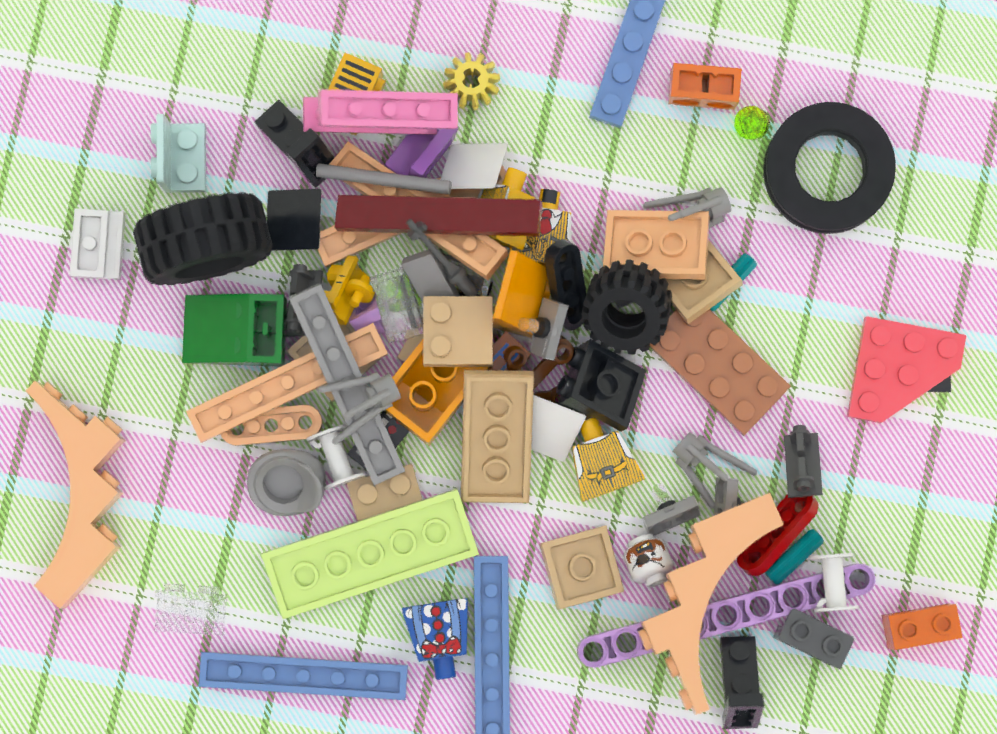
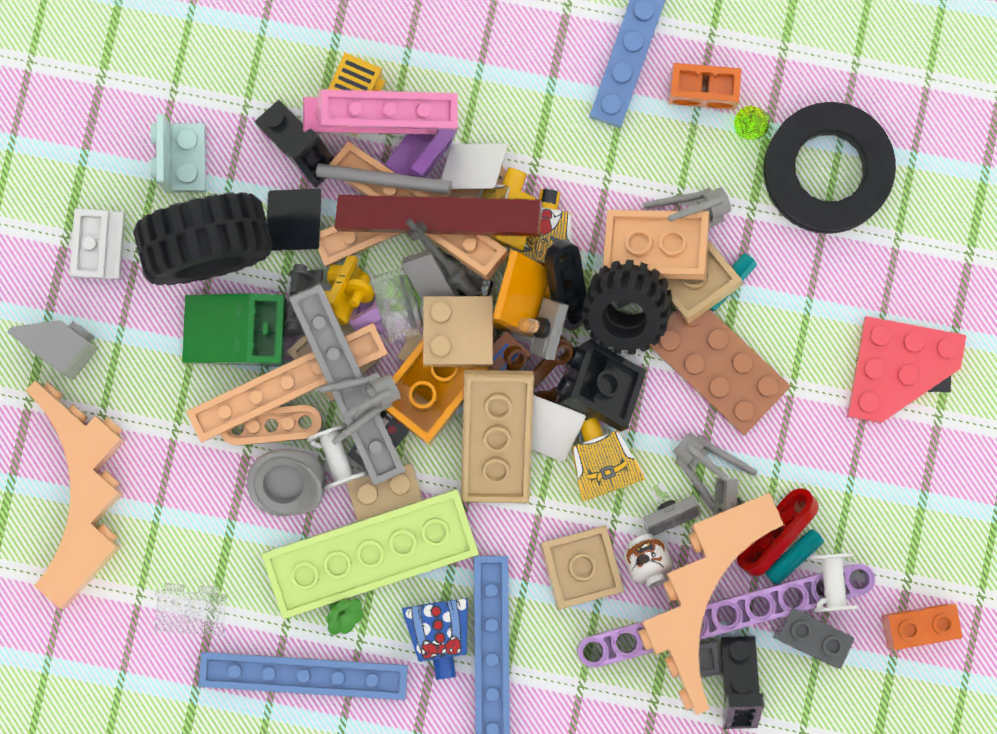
light yellow gear [443,52,500,111] -> none
dark grey hinge [784,425,823,498] -> none
none -> light grey slope [7,320,99,380]
none -> bright green plant [326,599,364,635]
none -> dark grey tile [699,640,722,677]

